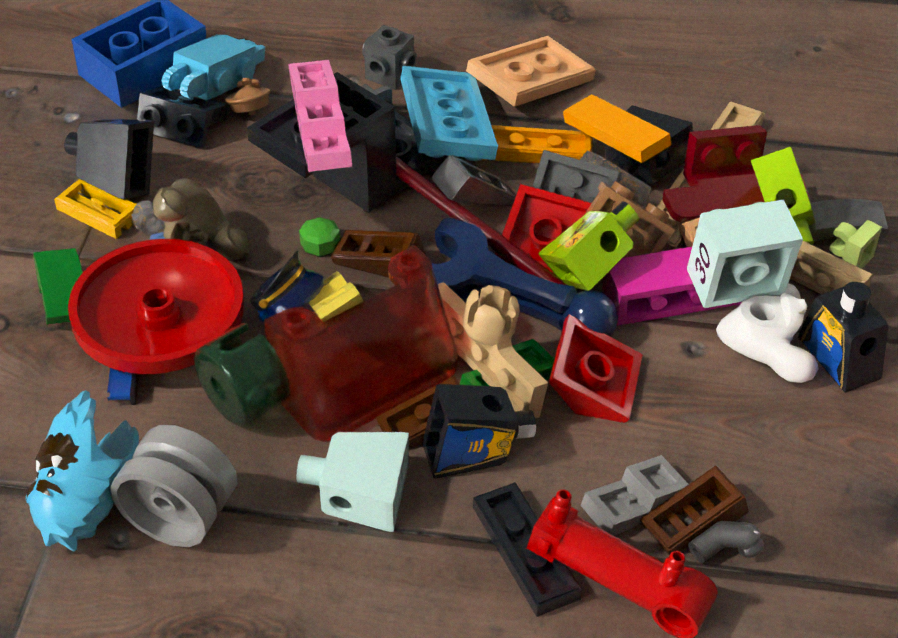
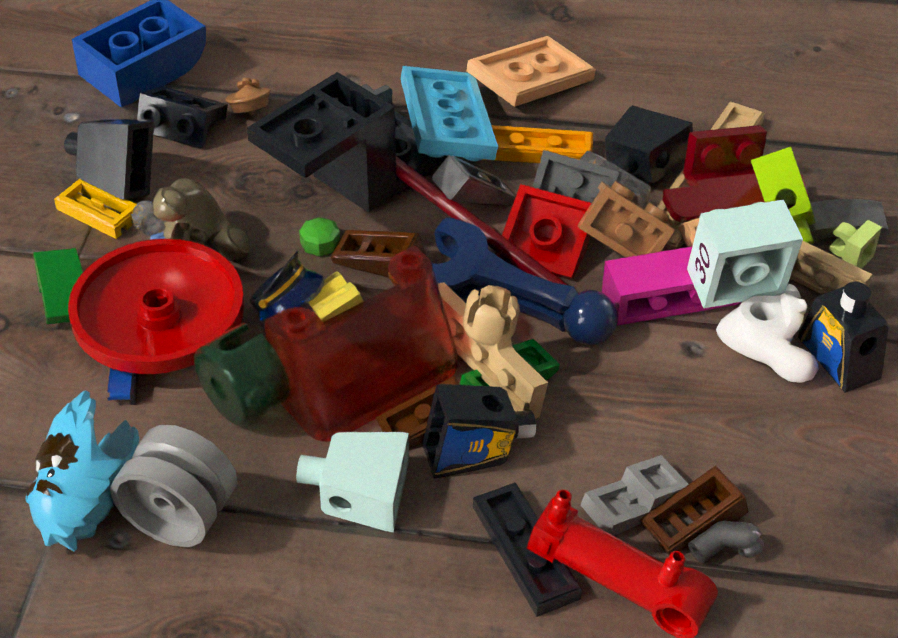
medium azure hinge [161,34,265,101] -> none
bright pink slope [288,60,352,172] -> none
dark grey brick [362,25,417,90] -> none
lime torso [538,201,640,291] -> none
red slope [549,314,643,423] -> none
light orange tile [563,94,671,163] -> none

